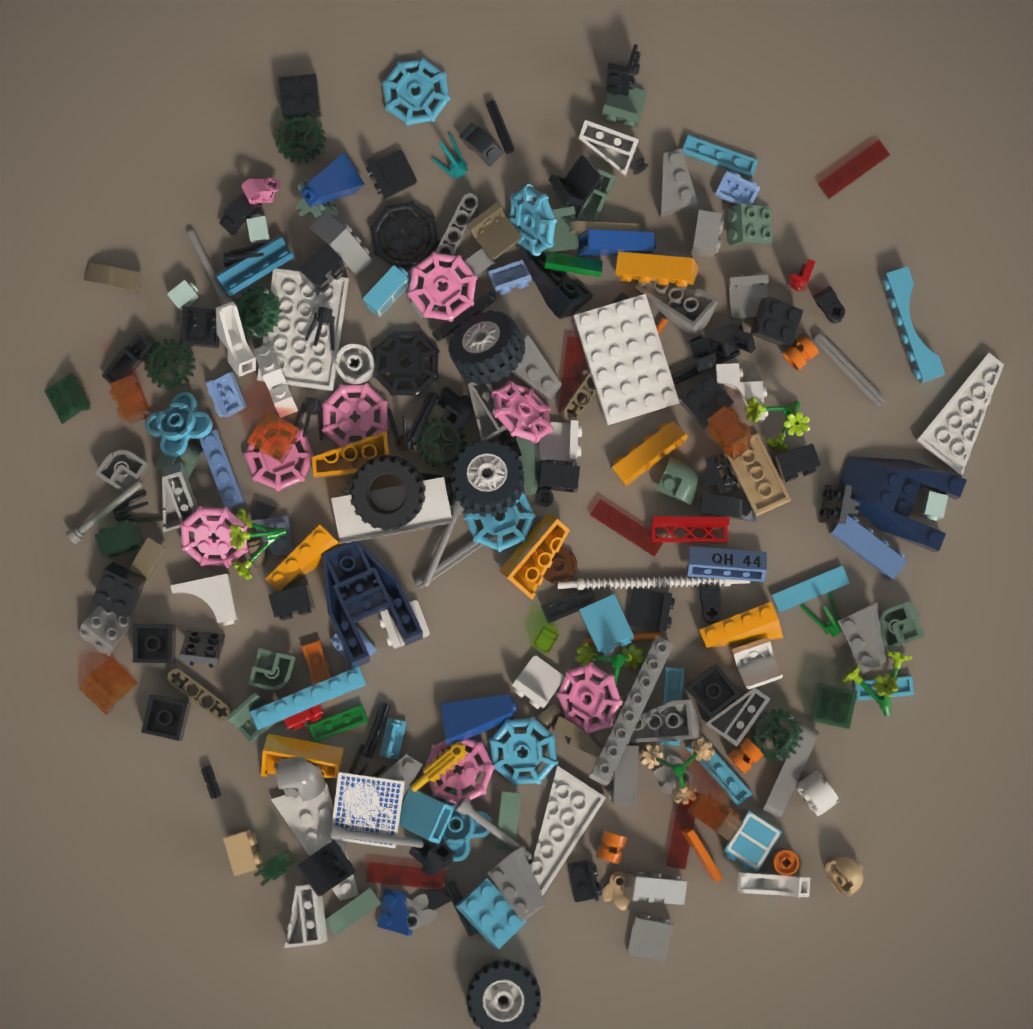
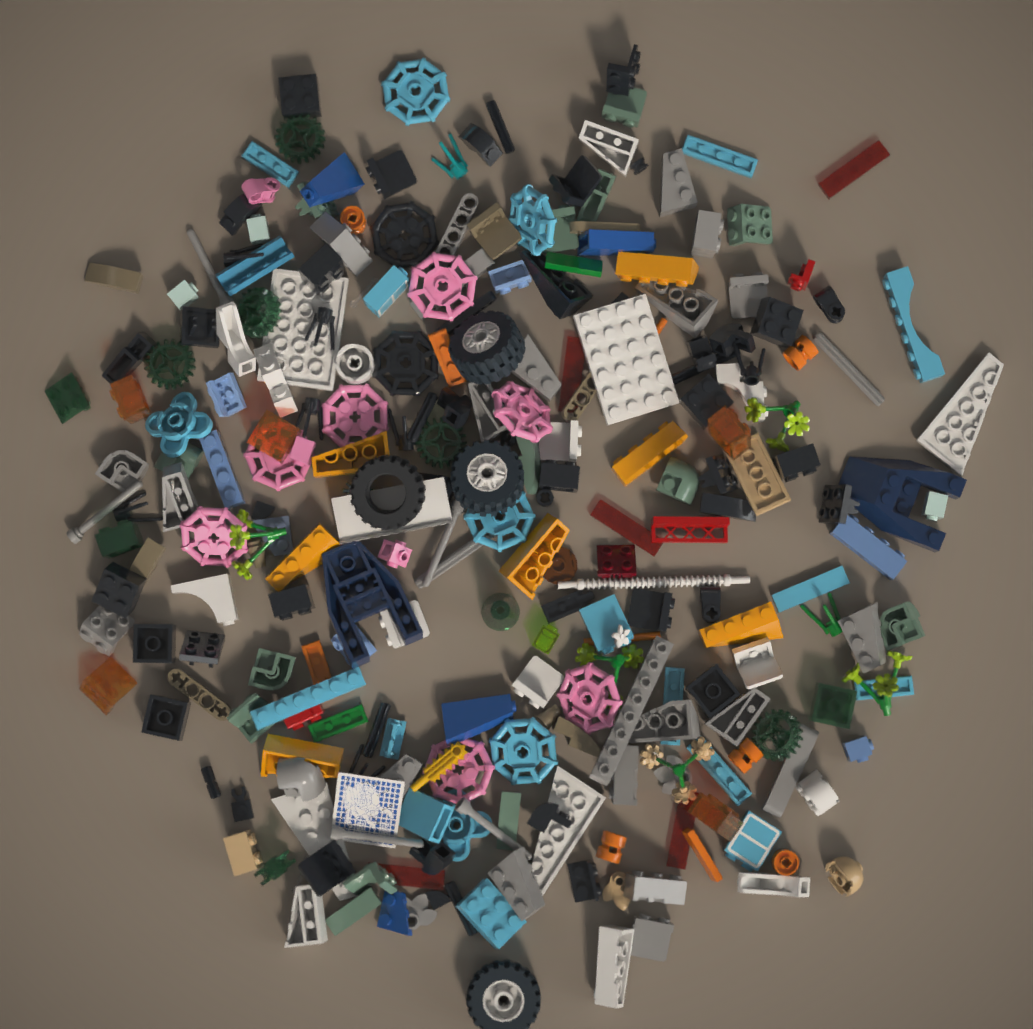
medium blue brick [687,546,767,582] -> none
light blue bracket [715,171,760,206] -> none
none -> black plate [231,786,254,822]
none -> medium azure tile [241,141,299,188]
none -> bright pink brick [289,436,316,467]
none -> orange wheel [340,206,366,235]
none -> sand green bracket [343,862,398,895]
none -> clear hinge [350,277,379,308]
none -> bright pink brick [378,539,412,569]
none -> orange tile [428,328,467,388]
none -> cone [481,593,520,631]
none -> black brick [527,802,572,833]
none -> white wedge [594,925,634,1009]
none -> dark red hinge [597,545,637,579]
none -> white plant [611,624,630,648]
none -> black plant [733,342,766,386]
none -> medium blue brick [842,736,874,763]

